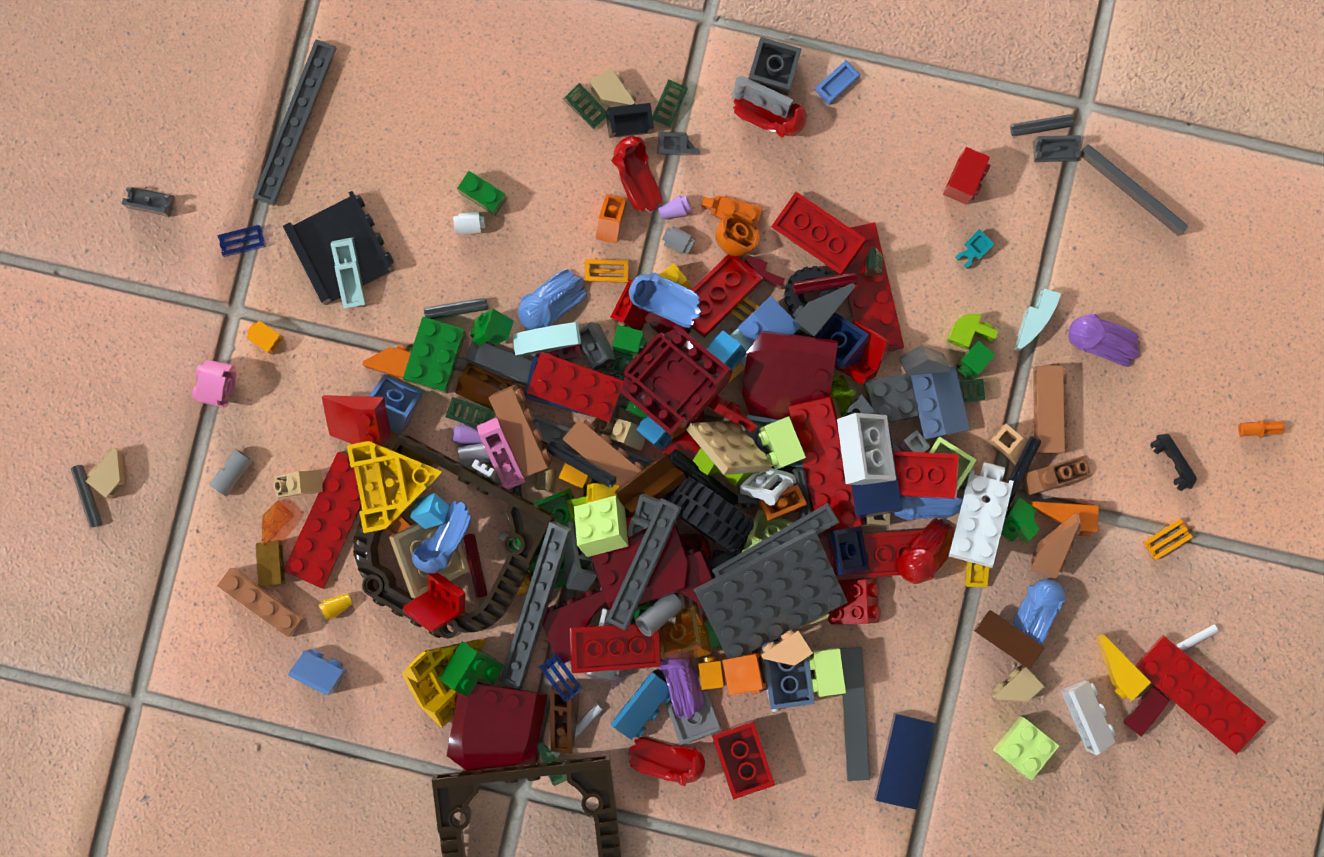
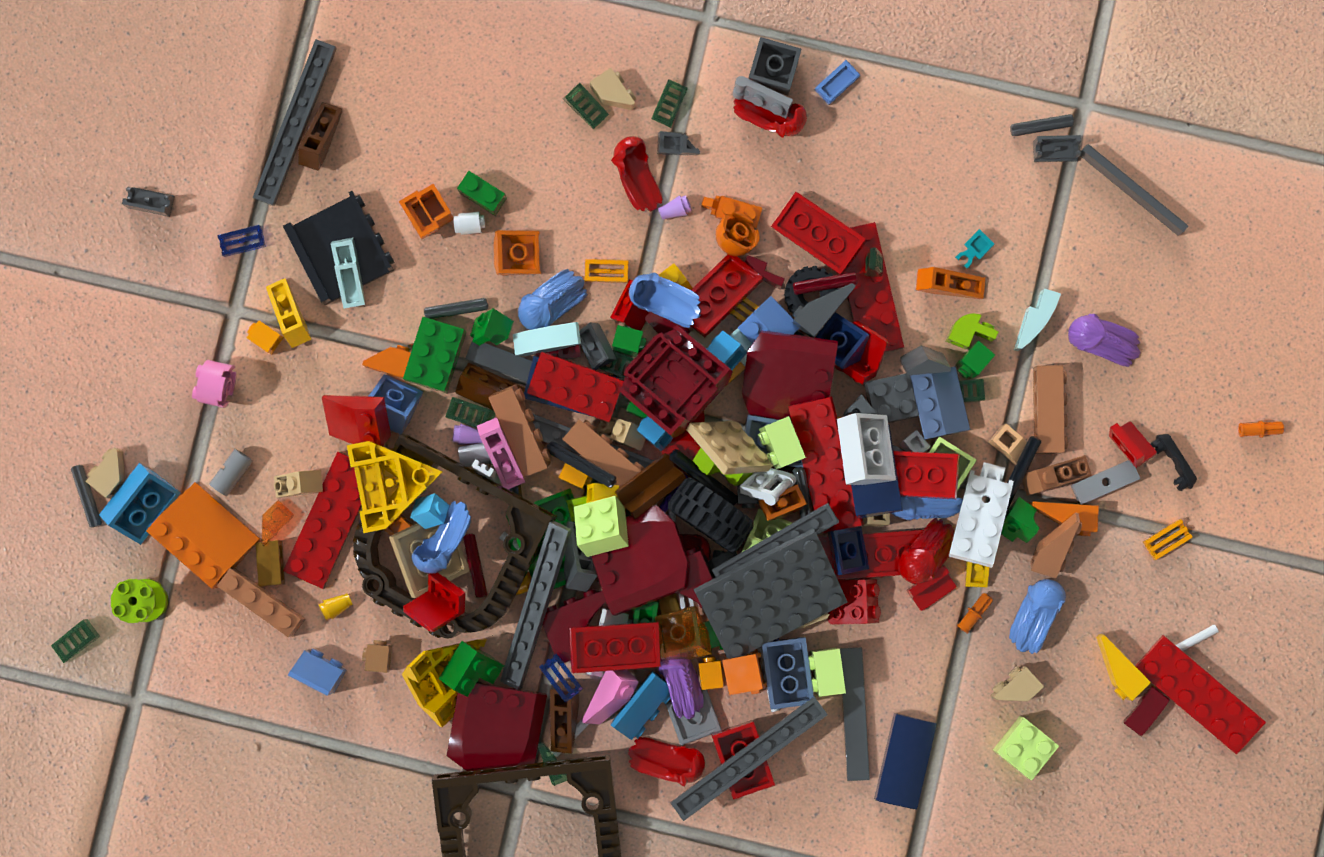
tan slope [535,469,557,492] -> none
orange slope [596,194,627,243] -> none
black panel [605,103,654,138] -> none
dark grey tile [606,498,682,631] -> none
dark grey slope [627,494,660,537] -> none
light grey pin [635,594,683,636] -> none
light grey brick [662,226,695,255] -> none
red wing [708,395,758,433] -> none
light nougat slope [760,629,813,666] -> none
clear neon green helmet [831,375,856,417] -> none
red brick [943,147,991,204] -> none
reddish brown panel [973,610,1044,669] -> none
white slope [1060,680,1116,755] -> none
none -> clear green slope [51,619,100,663]
none -> dark azure slope [99,463,181,545]
none -> lime piece [111,579,168,623]
none -> orange slope [146,482,260,589]
none -> yellow slope [266,278,312,348]
none -> reddish brown slope [298,102,342,171]
none -> medium nougat brick [362,640,392,673]
none -> orange plate [399,184,453,239]
none -> orange slope [494,230,541,276]
none -> bright pink slope [582,669,638,724]
none -> dark grey plate [670,696,828,821]
none -> red panel [906,565,956,611]
none -> orange slope [916,267,985,299]
none -> orange axle [957,593,993,634]
none -> light grey tile [1071,460,1140,505]
none -> red panel [1109,421,1157,468]

